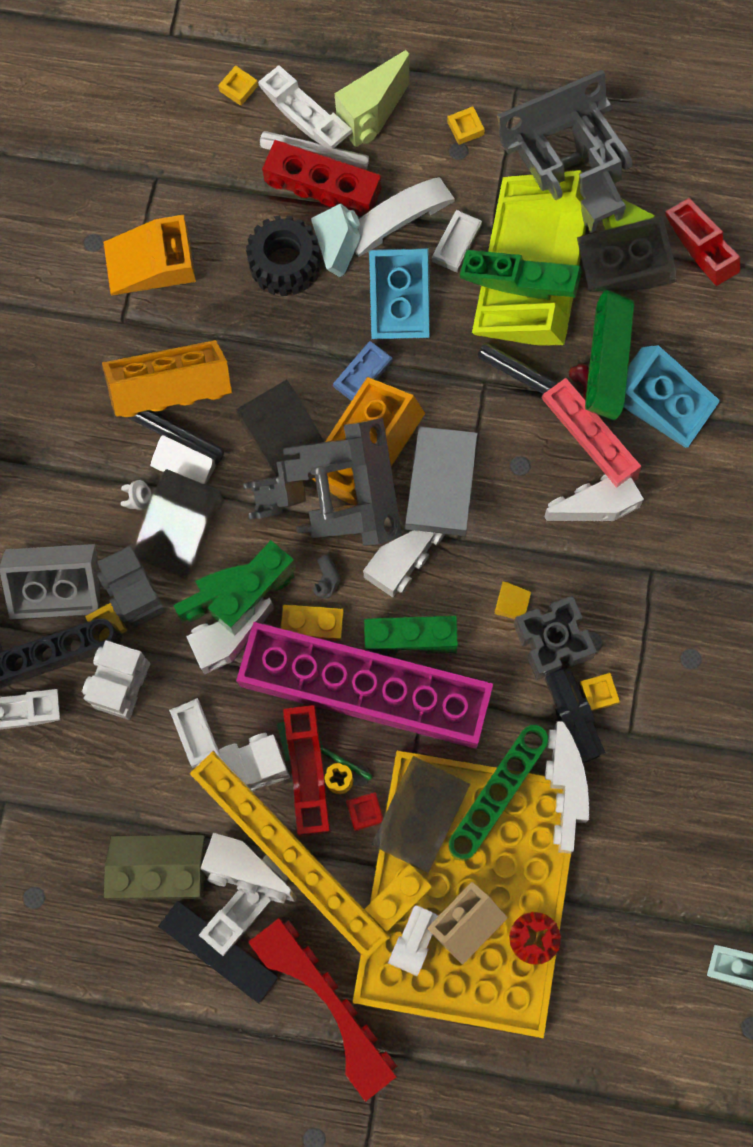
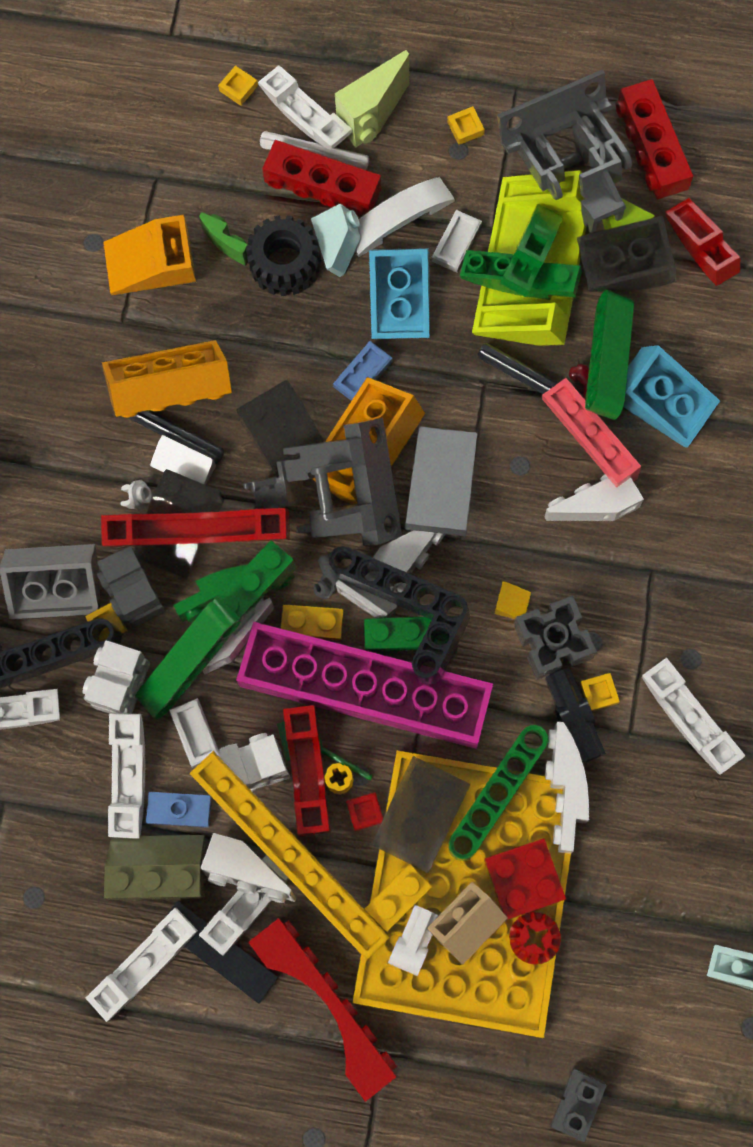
none -> white slope [86,907,198,1022]
none -> red arch [101,508,290,547]
none -> white slope [108,713,145,838]
none -> green beam [135,597,242,720]
none -> medium blue plate [146,792,212,828]
none -> bright green slope [199,212,248,266]
none -> black beam [329,546,470,685]
none -> white slope [336,579,397,618]
none -> red plate [484,838,566,921]
none -> green slope [499,204,563,297]
none -> dark grey hips [550,1068,607,1142]
none -> red brick [615,79,693,200]
none -> white slope [642,657,745,775]

